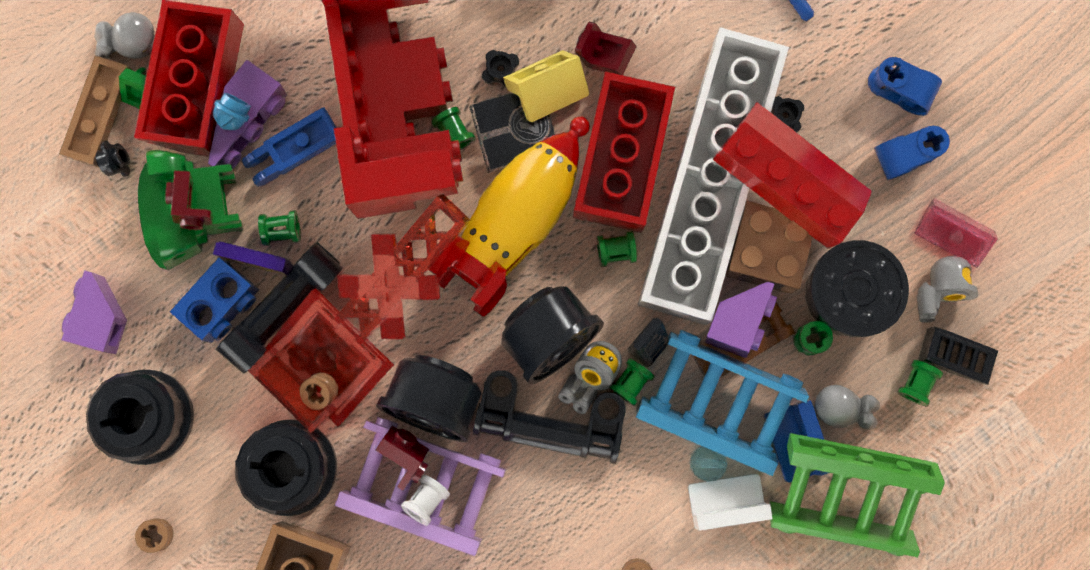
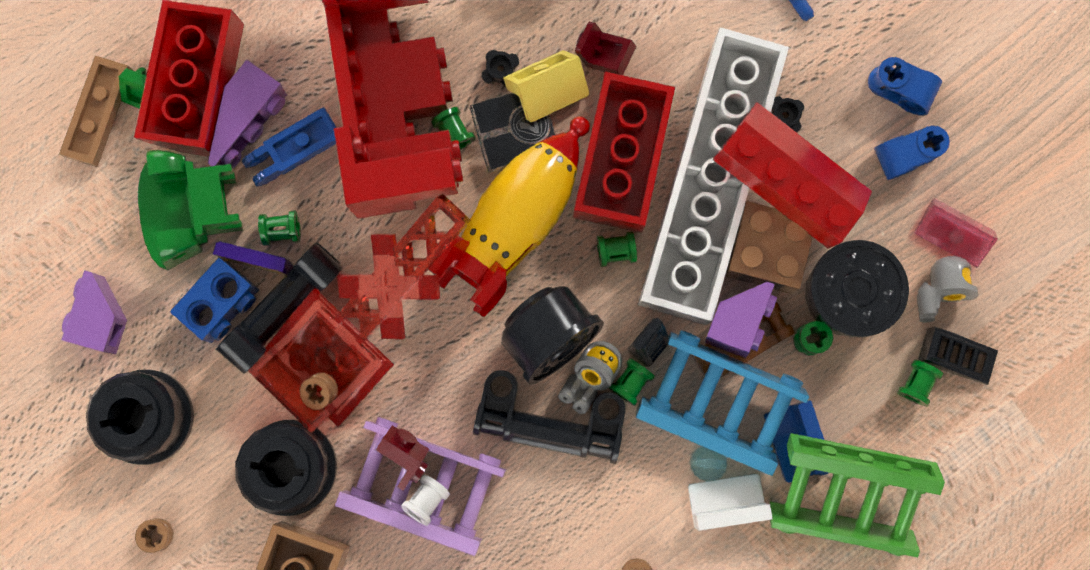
light grey piece [94,12,155,59] -> none
black plate [96,140,130,177] -> none
dark red bracket [165,170,213,230] -> none
dark azure plate [213,93,251,130] -> none
black wheel [376,355,482,442] -> none
light grey piece [815,385,880,430] -> none

